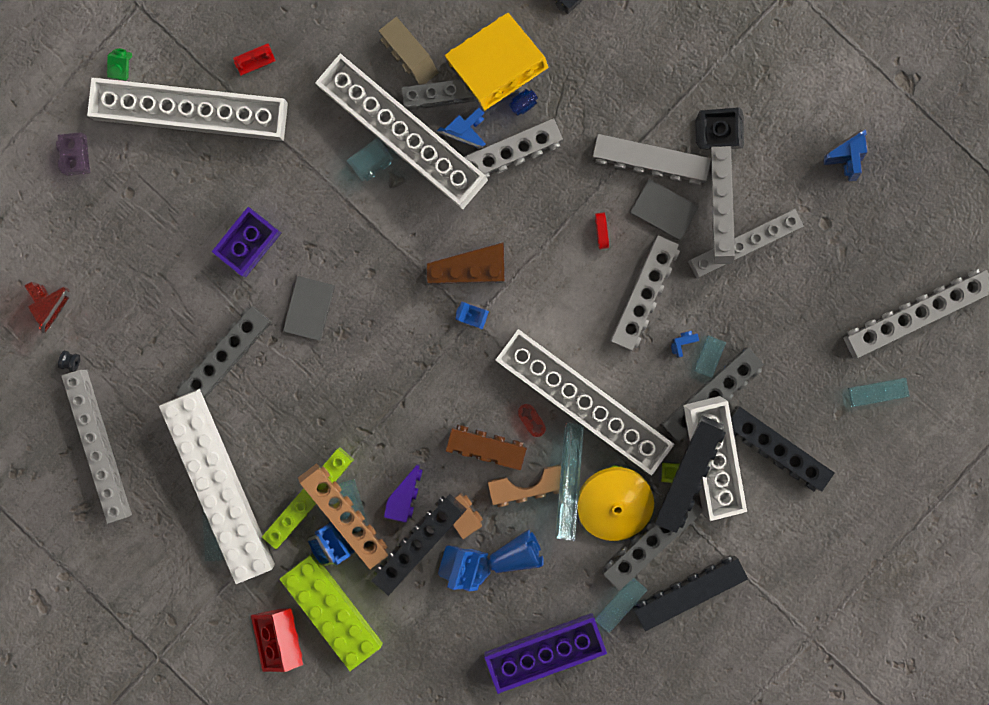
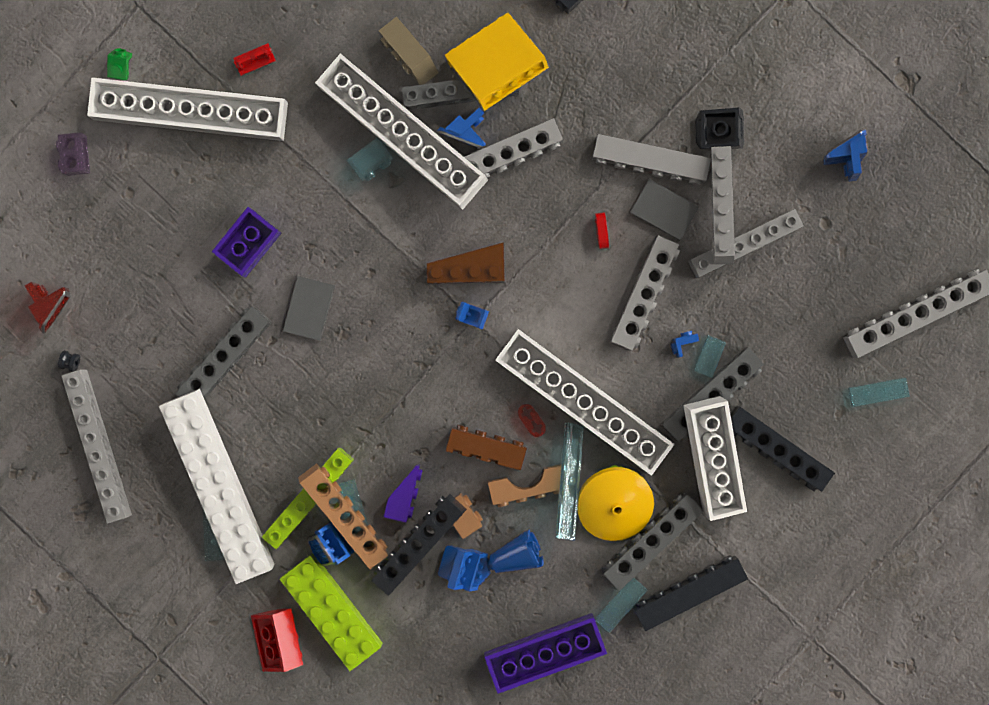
clear blue brick [509,89,538,116] -> none
black brick [655,416,726,533] -> none
lime slope [661,463,680,483] -> none

